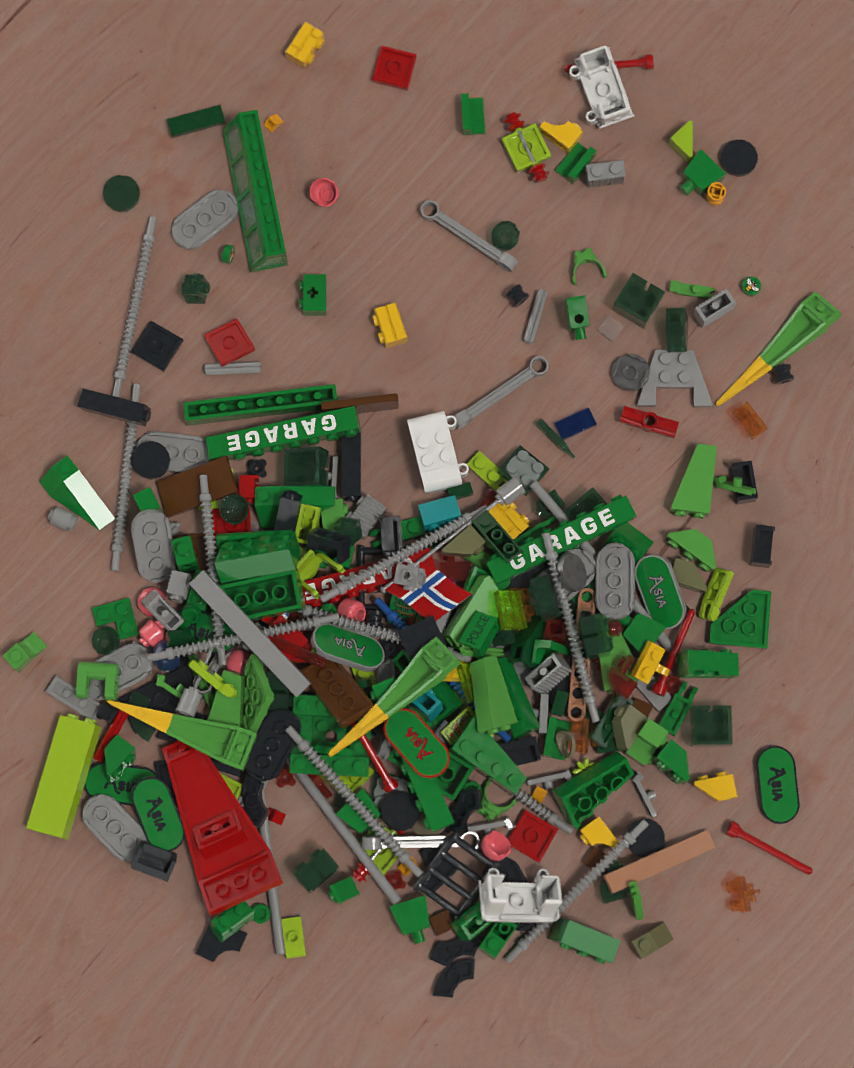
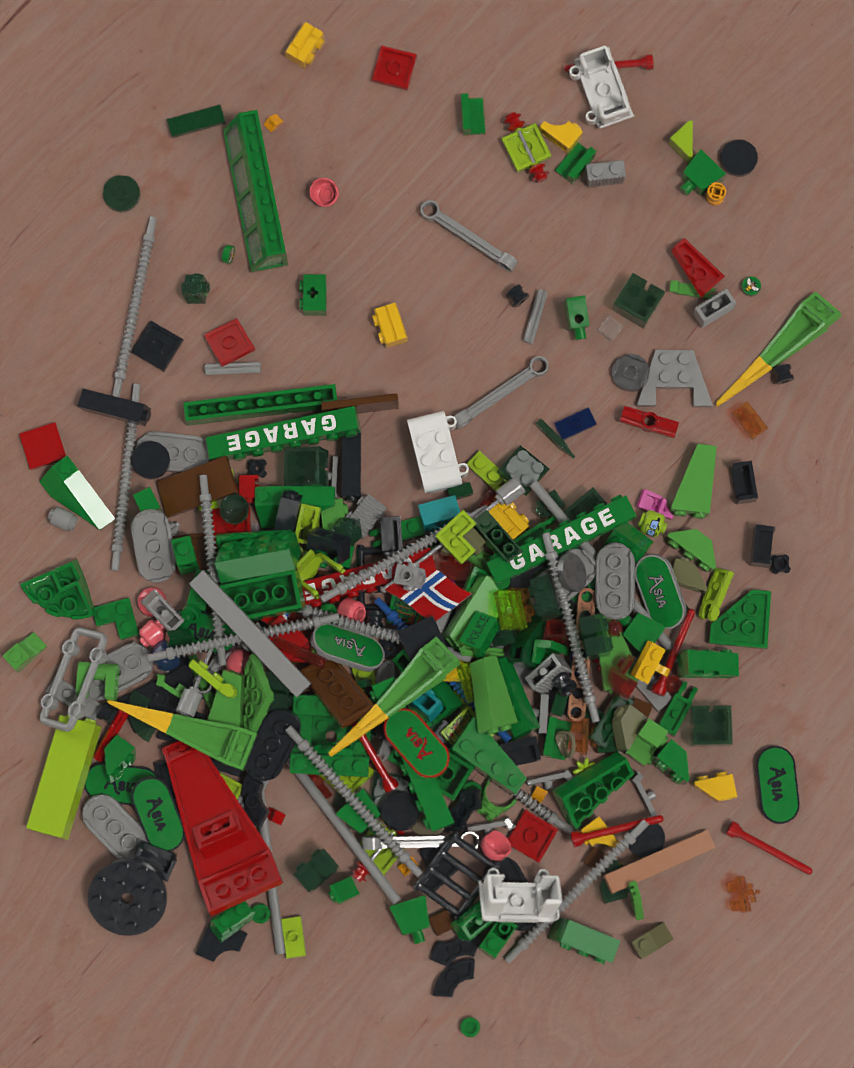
clear green hair [91,626,120,655] -> none
light grey brick [166,570,193,604] -> none
light grey tile [172,190,239,250] -> none
clear red plate [277,767,296,788] -> none
clear red plate [385,870,406,891] -> none
clear green hair [491,221,520,251] -> none
bright green helmet [572,248,607,285] -> none
clear green slope [665,307,689,353] -> none
bright green piece [713,475,756,495] -> none
none -> red tile [19,422,66,470]
none -> green brick [20,559,95,620]
none -> light grey bar [40,627,108,732]
none -> black plate [88,859,167,936]
none -> lime plate [435,510,477,565]
none -> green tile [460,1017,480,1037]
none -> black wheel [553,672,577,697]
none -> red piece [570,815,664,848]
none -> dark pink slope [636,489,673,520]
none -> lime head [638,510,668,538]
none -> red wing [671,238,725,298]
none -> black plate [771,554,791,574]

